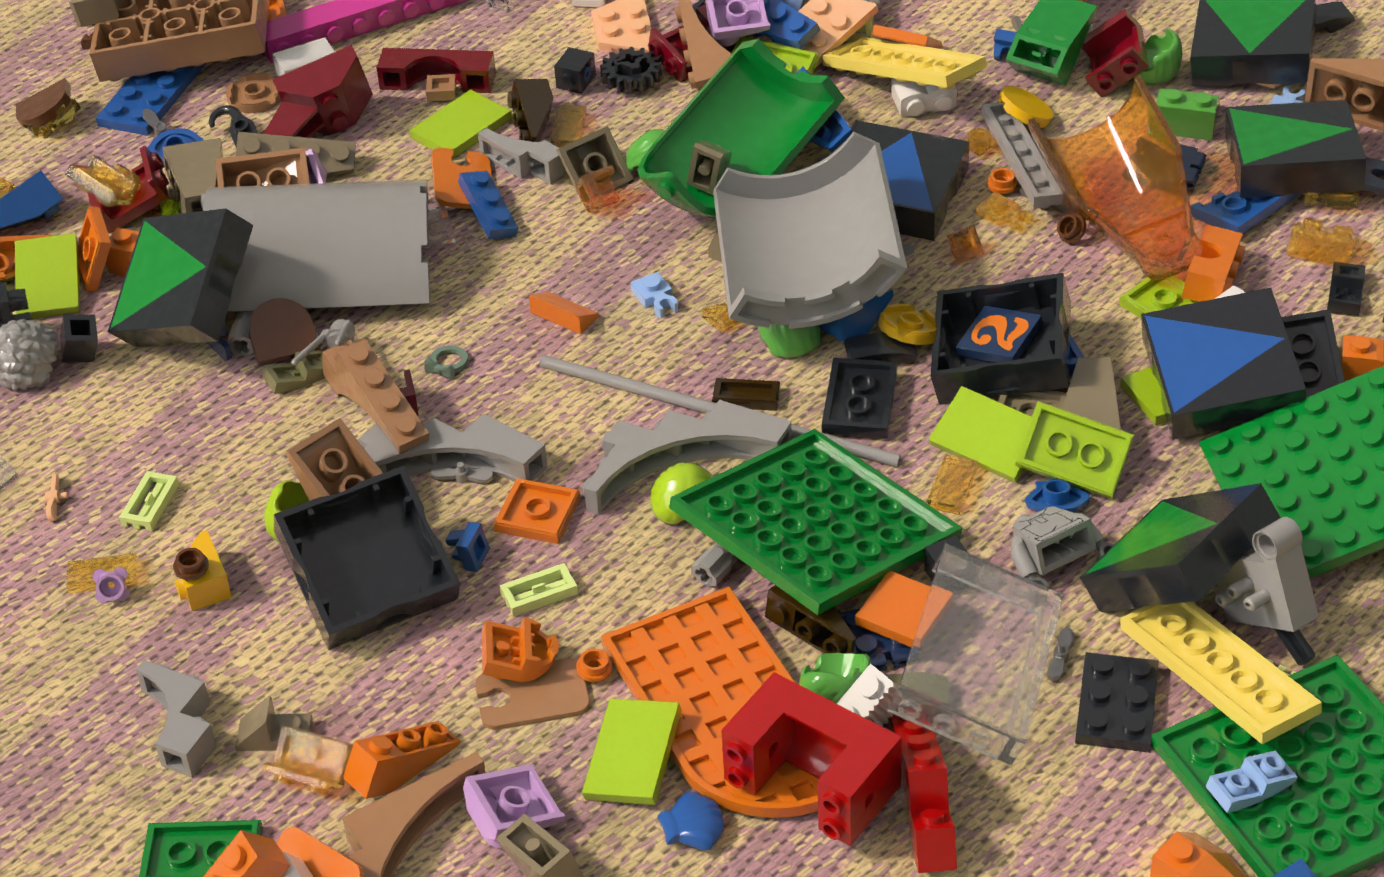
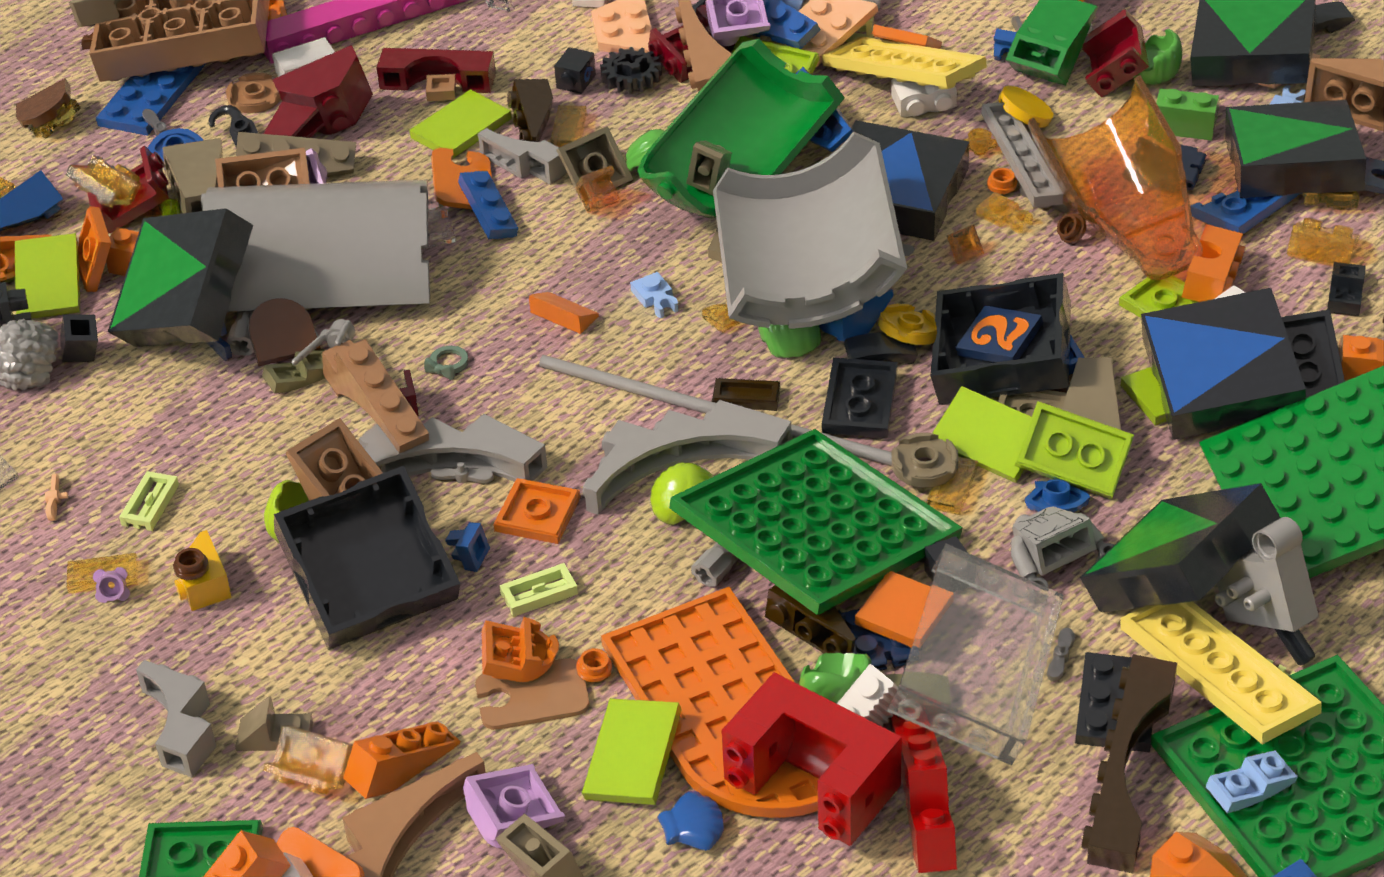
none -> dark tan tile [891,433,958,487]
none -> dark brown arch [1081,654,1178,874]

